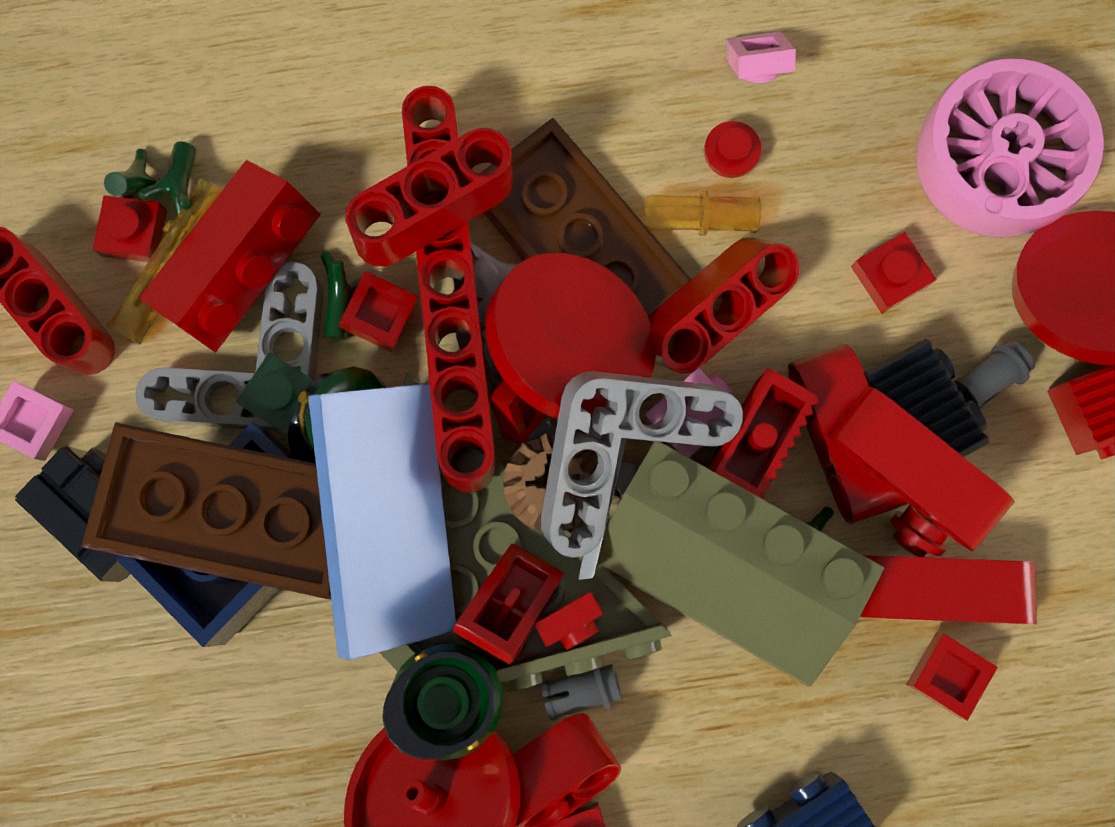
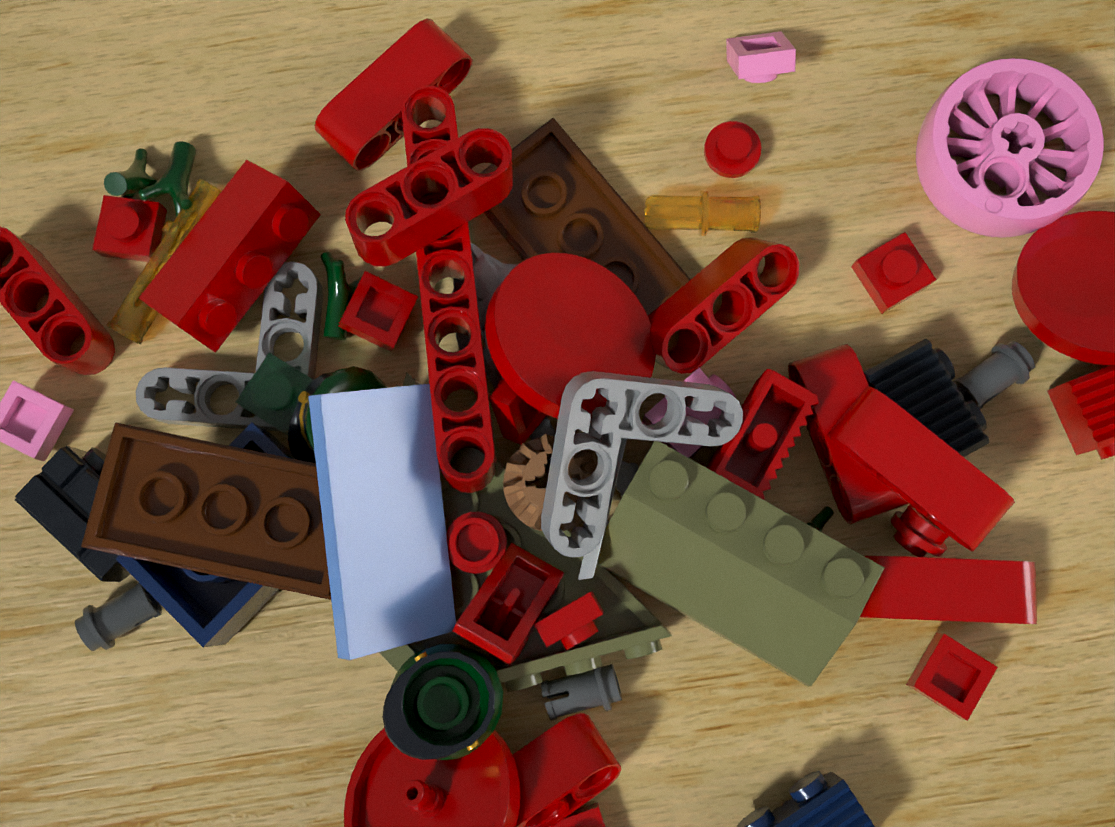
none -> dark grey pin [75,583,162,651]
none -> red beam [314,18,472,171]
none -> red plate [446,512,507,574]

